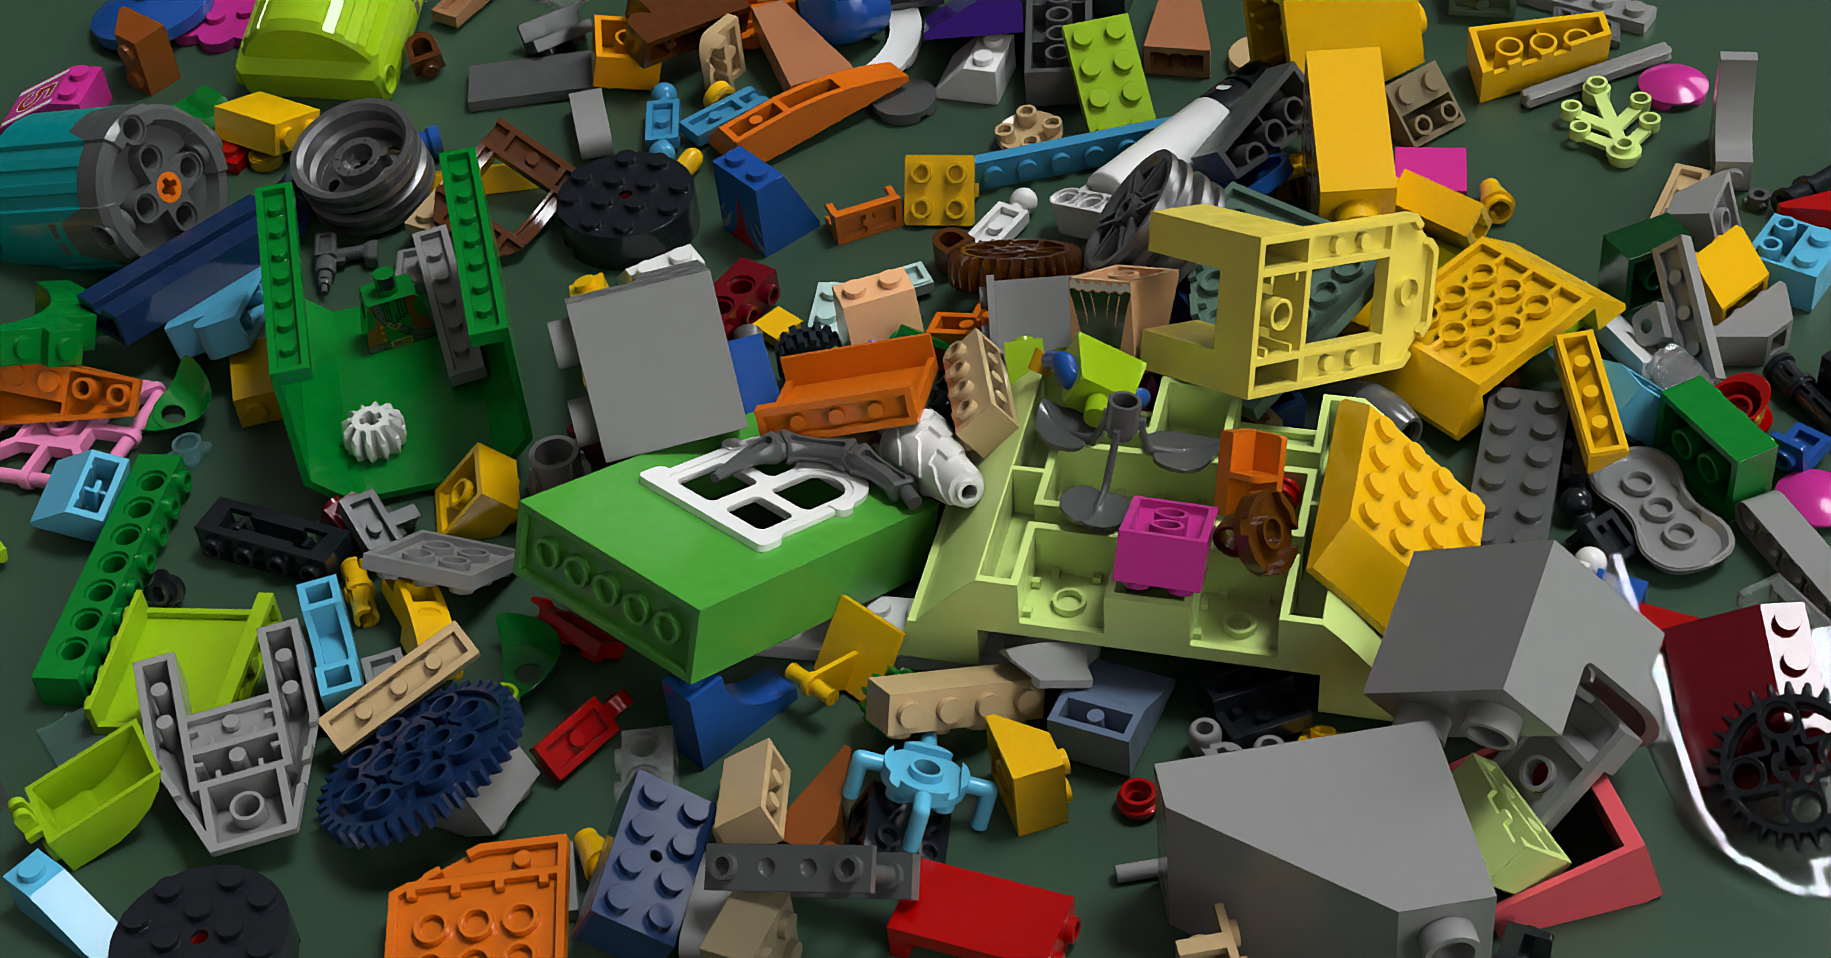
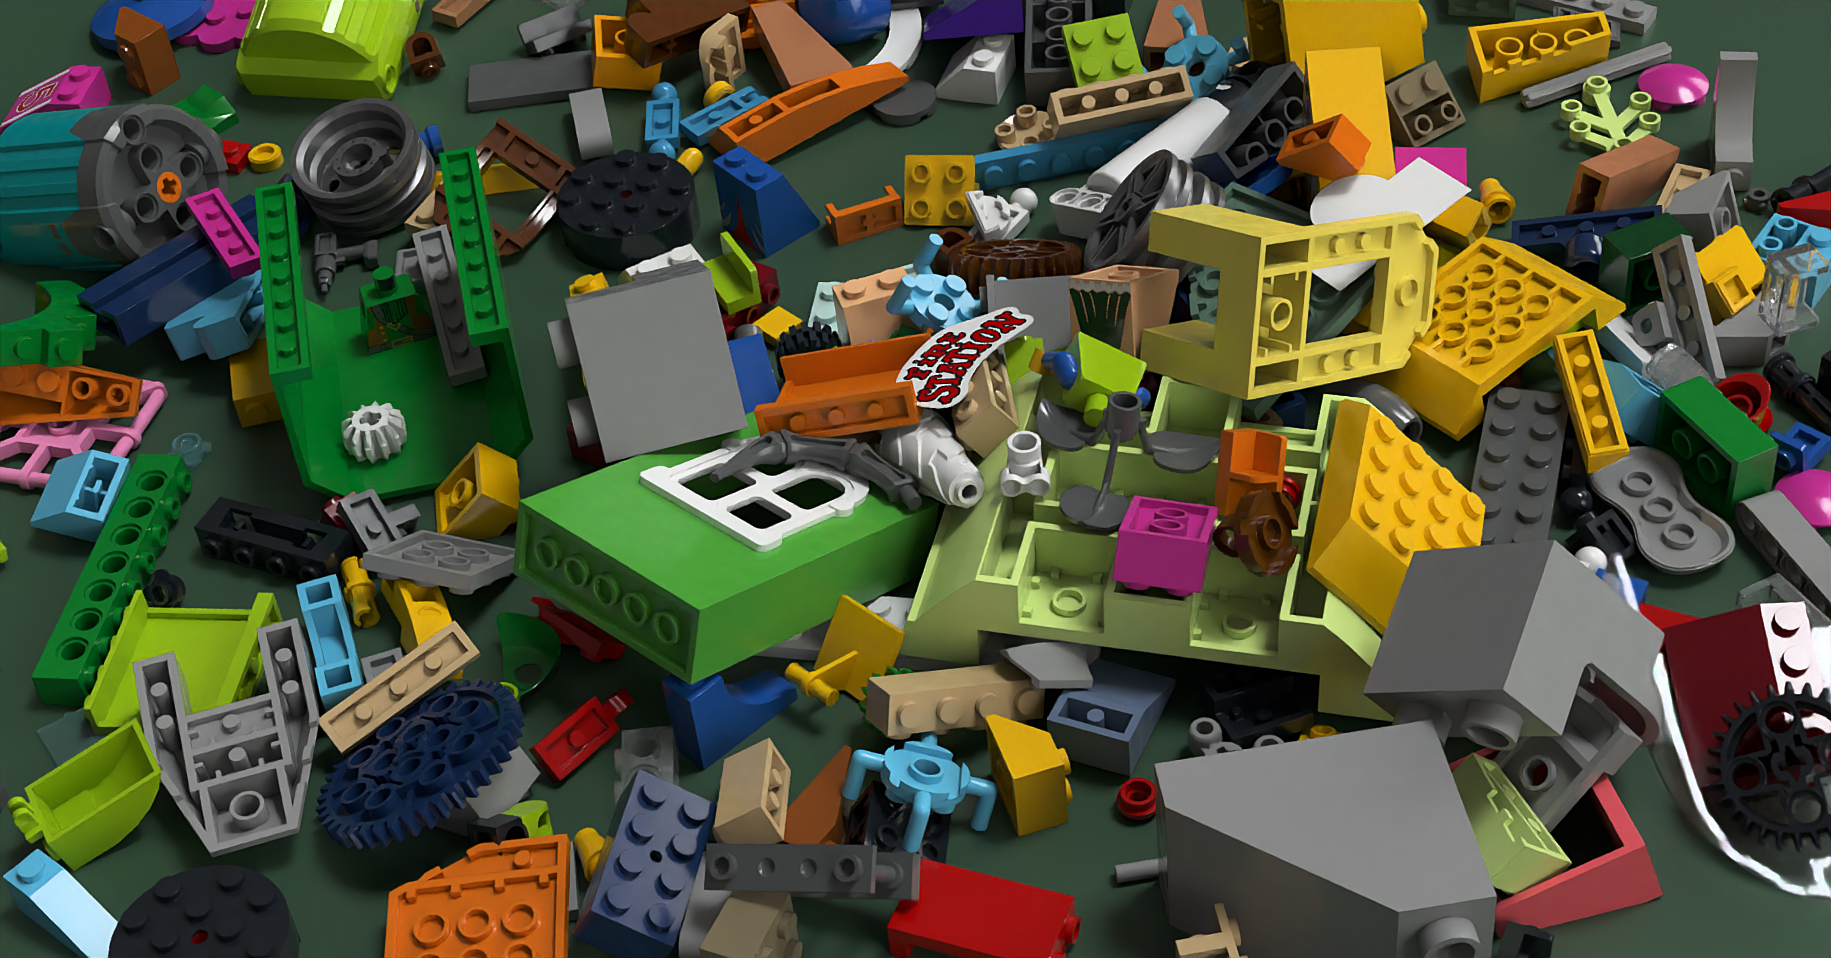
green piece [140,355,212,434] -> none
yellow brick [214,91,320,156] -> none
light grey piece [526,435,592,496] -> none
none -> dark pink plate [185,188,261,279]
none -> leg [466,800,553,856]
none -> lime panel [703,231,762,315]
none -> medium azure plate [886,234,1008,336]
none -> sticker [896,307,1034,409]
none -> white plate [965,190,1011,241]
none -> white plate [1000,431,1051,497]
none -> tan brick [1047,65,1194,139]
none -> medium azure plate [1142,5,1250,103]
none -> orange slope [1276,114,1371,180]
none -> white sticker [1310,157,1471,291]
none -> dark blue plate [1511,205,1663,283]
none -> nougat slope [1565,135,1680,215]
none -> yellow tile [1704,265,1756,318]
none -> clear panel [1758,242,1829,337]

